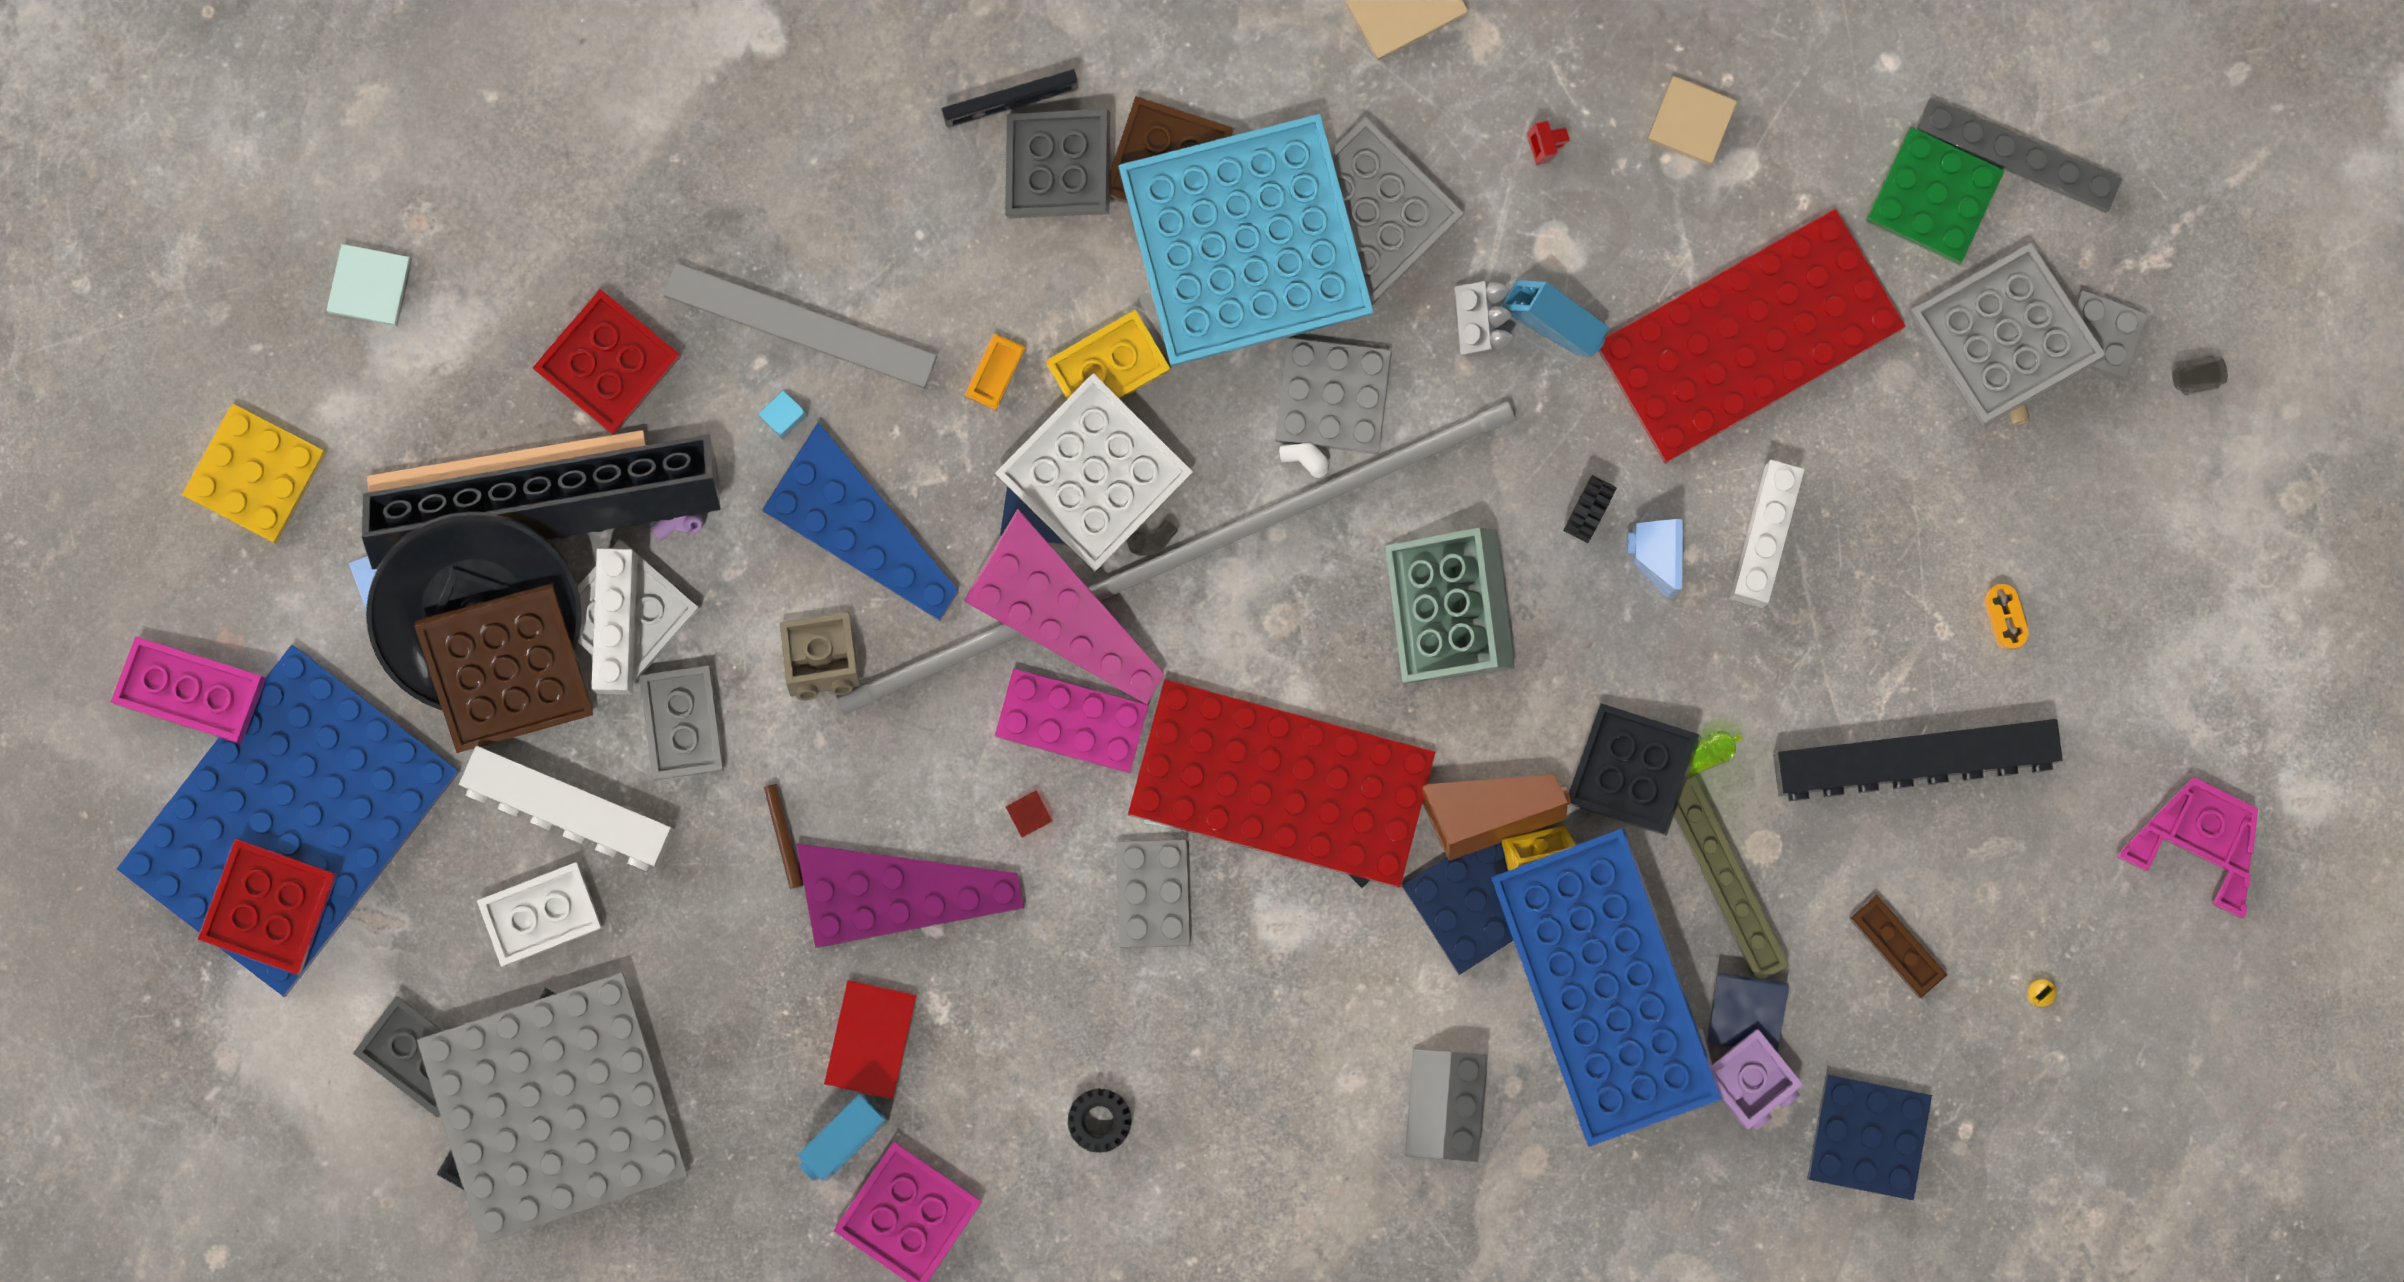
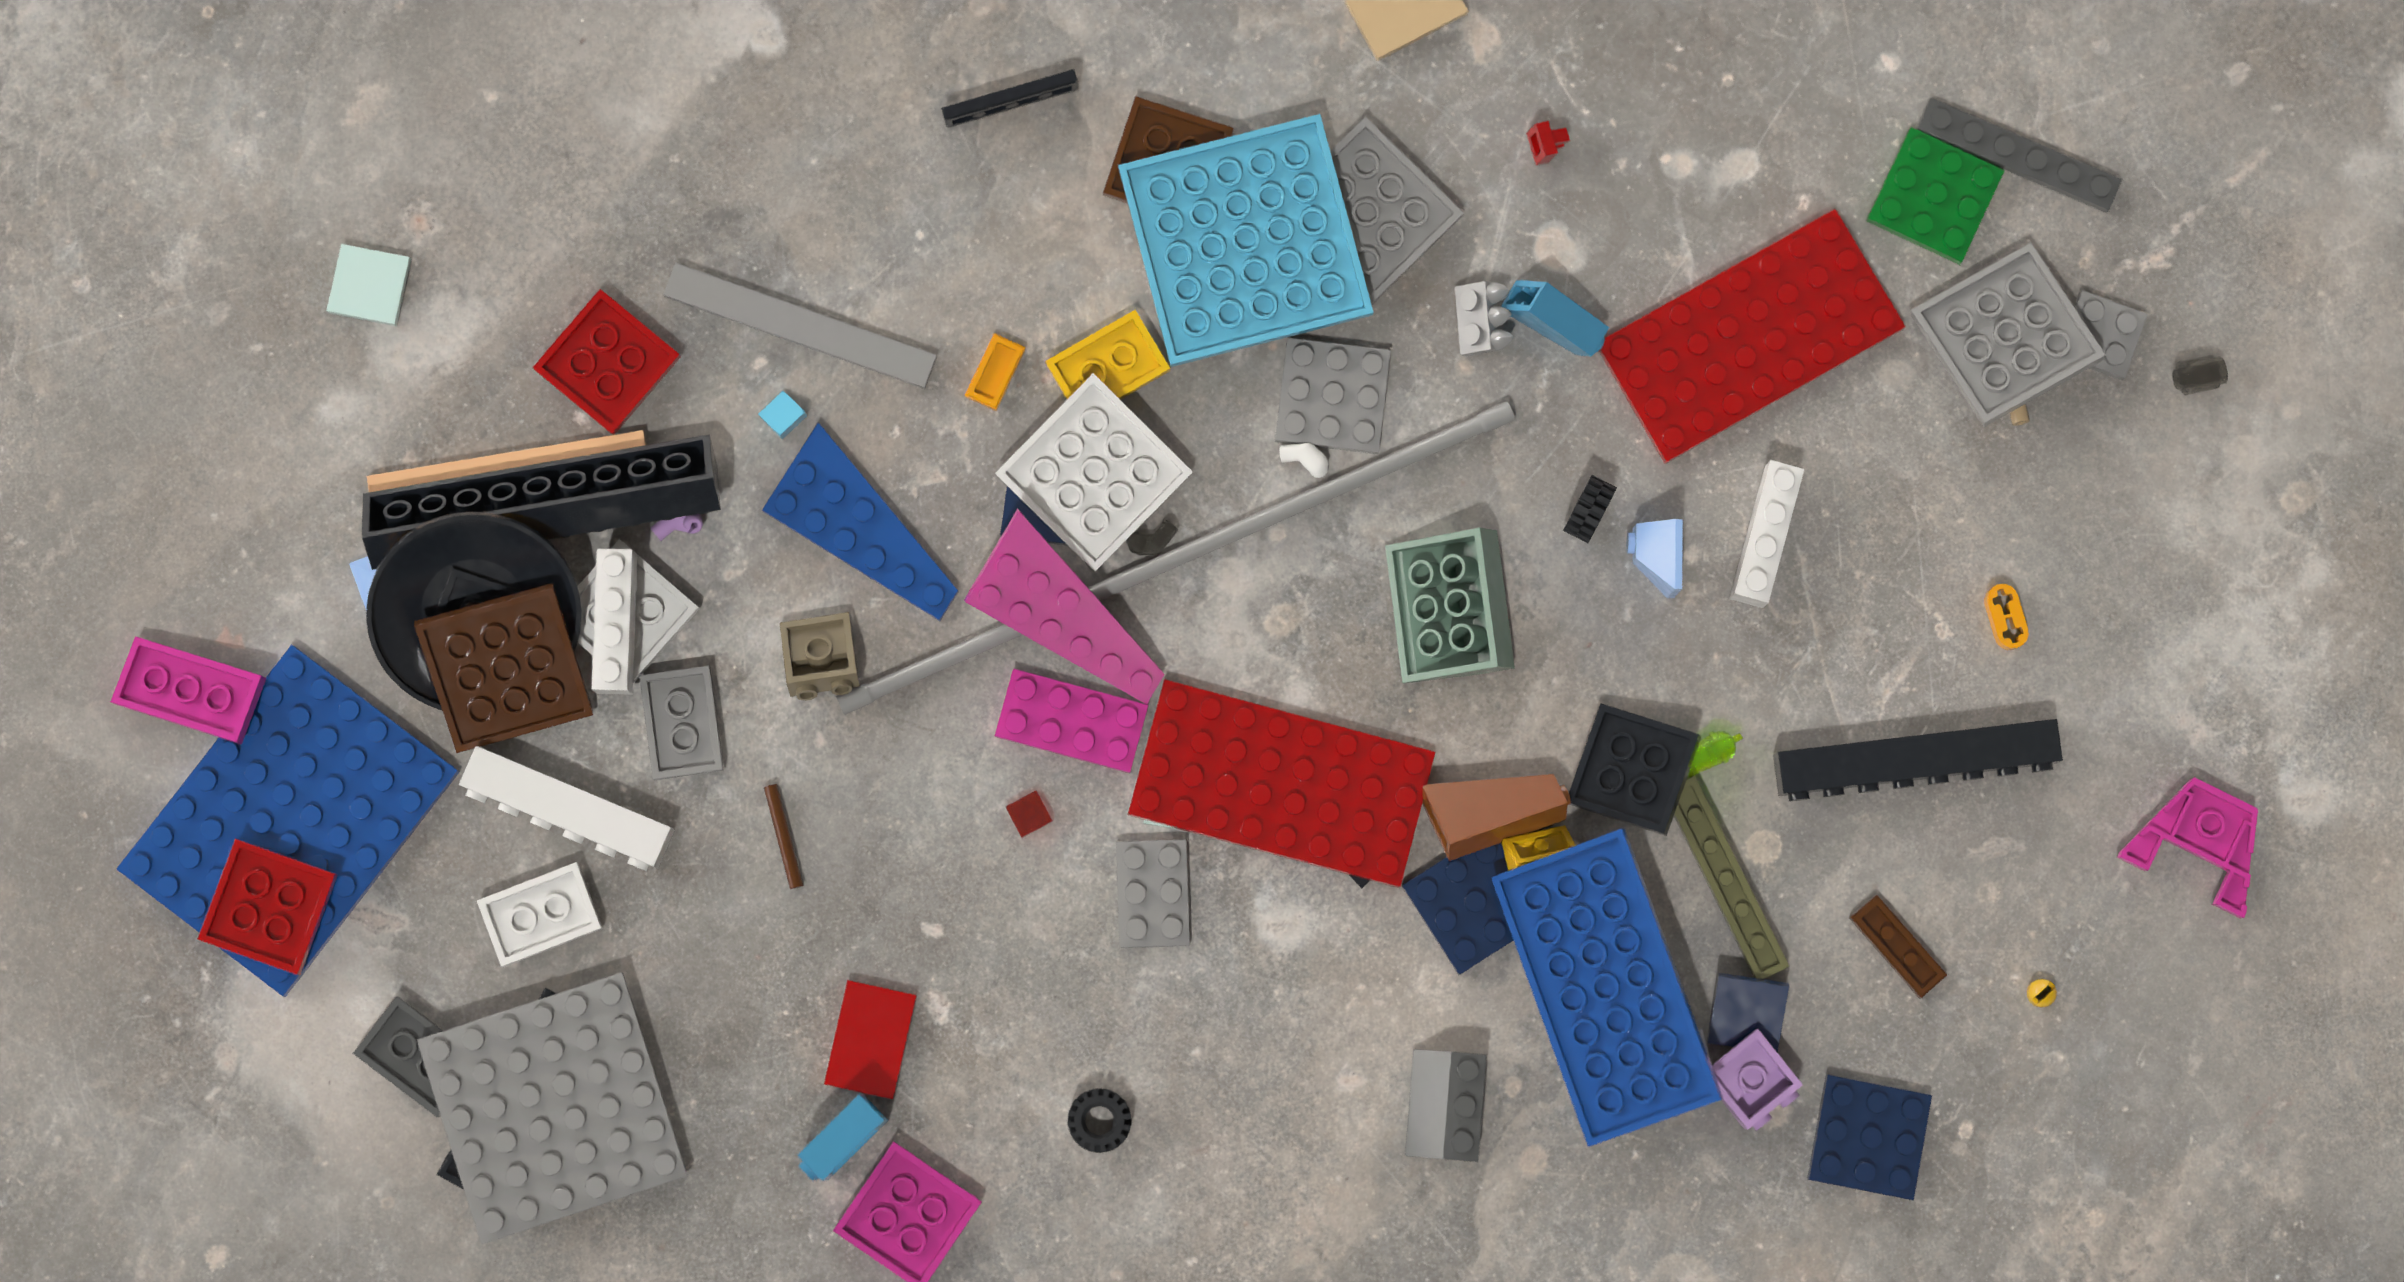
yellow plate [182,403,326,545] -> none
magenta wing [796,843,1024,948] -> none
dark grey plate [1005,109,1111,219] -> none
tan tile [1647,76,1737,166] -> none

